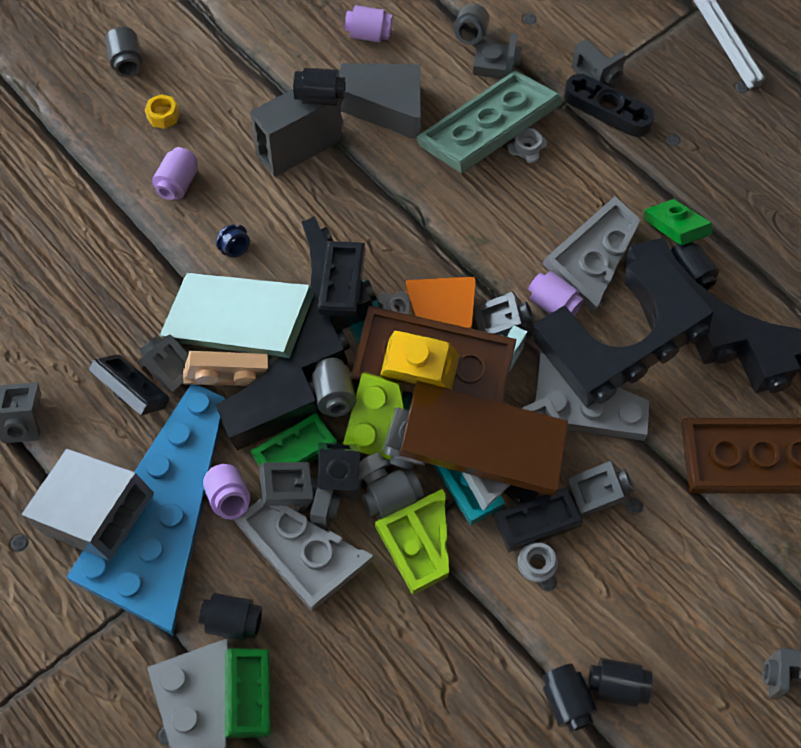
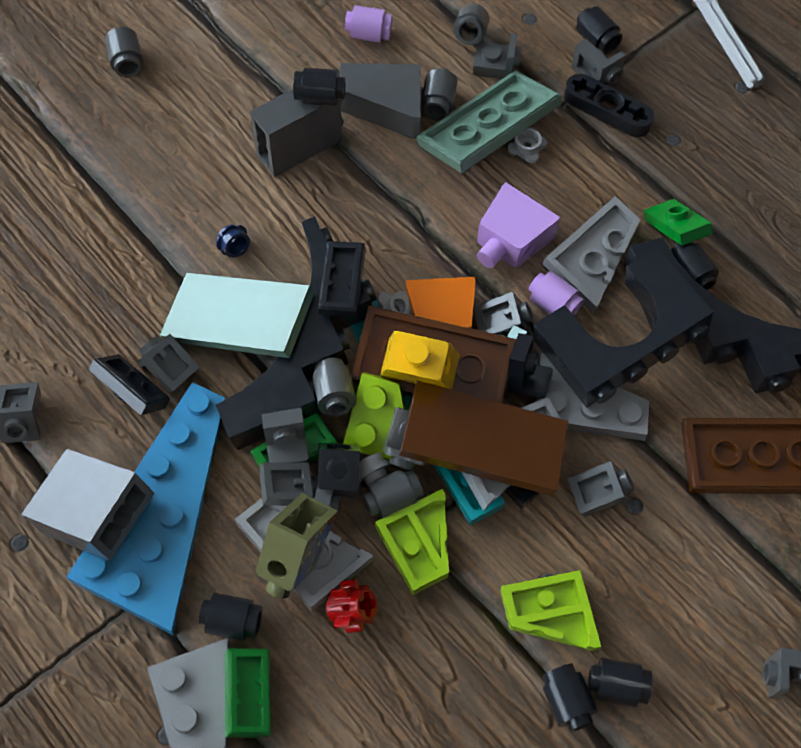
yellow tile [145,94,180,129] -> none
lavender brick [152,147,198,200] -> none
light nougat plate [183,351,268,386] -> none
lavender brick [203,464,250,520] -> none
black plate [493,487,583,553] -> none
light grey plate [517,542,558,583] -> none
none -> olive torso [256,493,338,599]
none -> dark grey bracket [261,408,309,463]
none -> red gear [326,579,377,633]
none -> dark grey brick [421,68,458,120]
none -> lavender torso [477,182,560,268]
none -> lime wing [500,570,601,651]
none -> black bracket [508,333,553,398]
none -> black brick [576,6,623,55]

